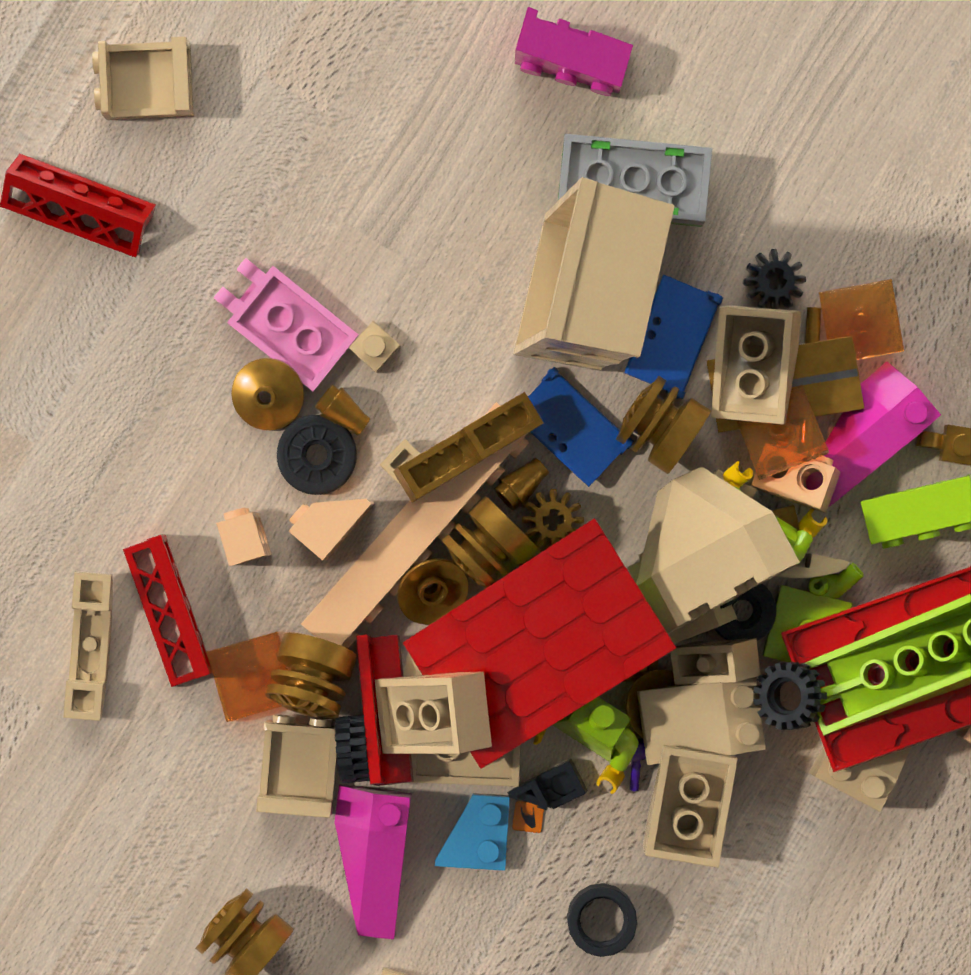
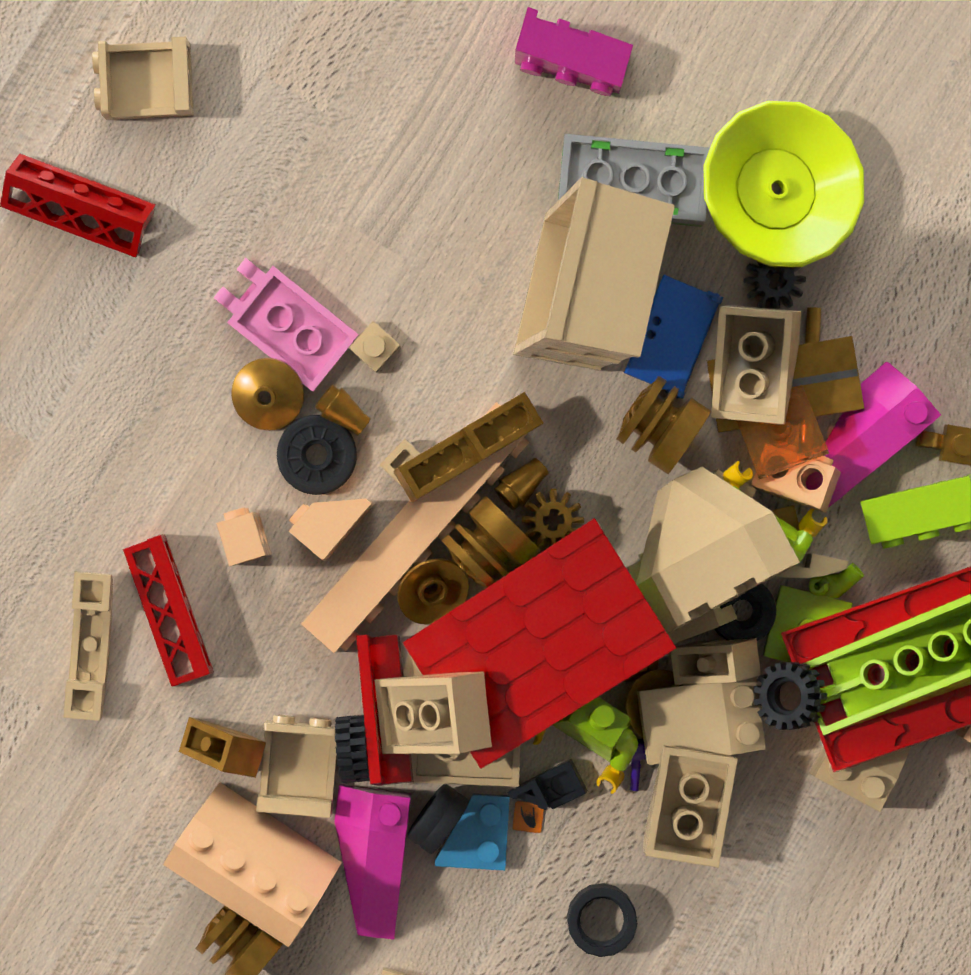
clear orange plate [207,631,289,722] -> none
pearl gold wheel [265,632,357,718] -> none
blue door [528,367,634,487] -> none
clear orange plate [819,279,904,360] -> none
none -> light nougat slope [163,782,342,947]
none -> pearl gold slope [179,717,266,778]
none -> black tyre [407,784,469,854]
none -> neon yellow dish [704,101,864,267]

